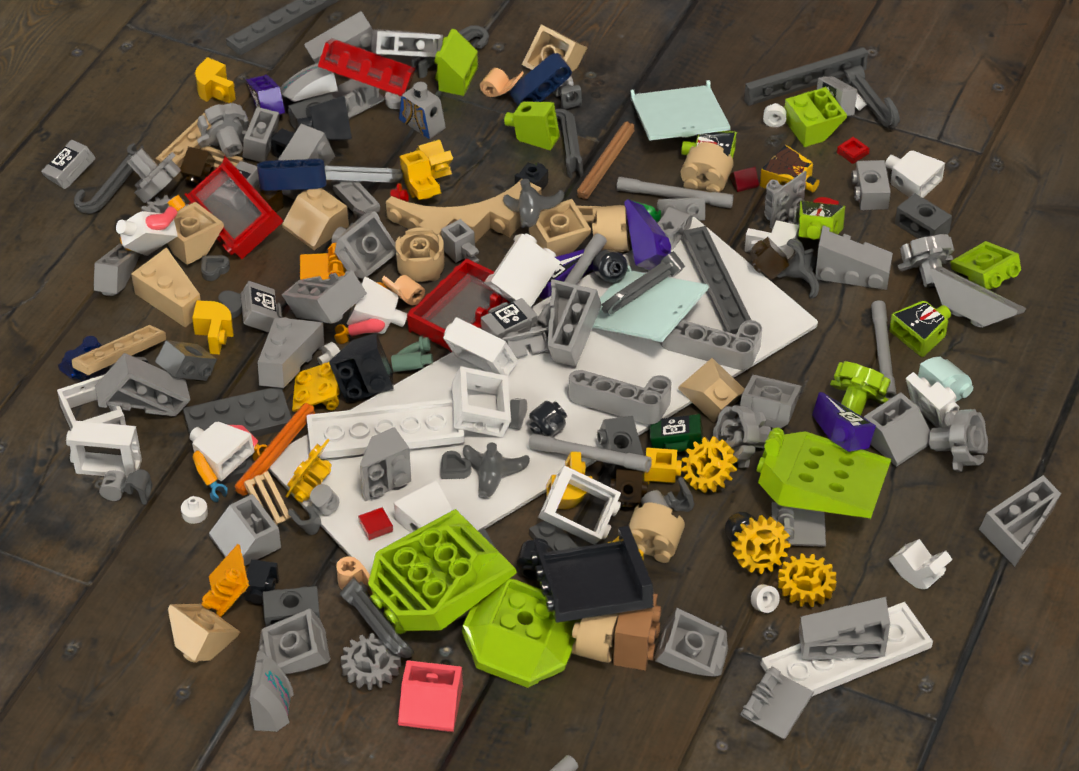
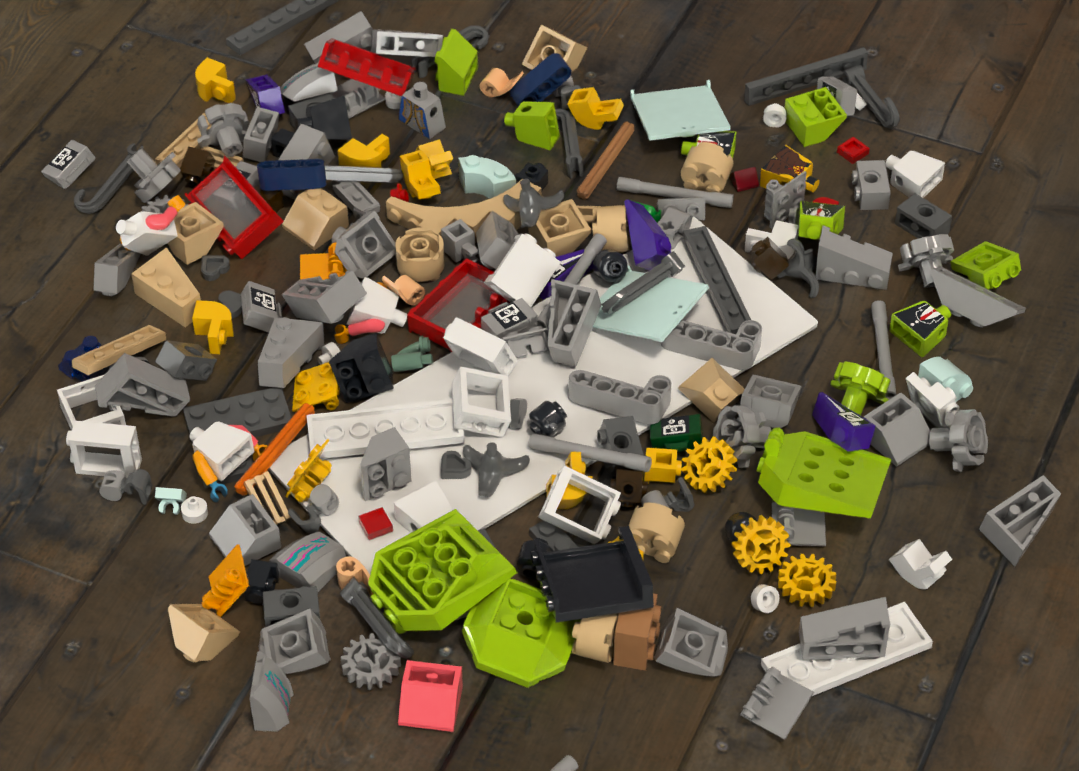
none -> light aqua tile [155,487,187,515]
none -> light grey slope [269,532,346,592]
none -> yellow brick [338,134,390,168]
none -> light aqua brick [458,155,516,199]
none -> light grey wedge [476,211,519,269]
none -> yellow brick [567,87,624,130]

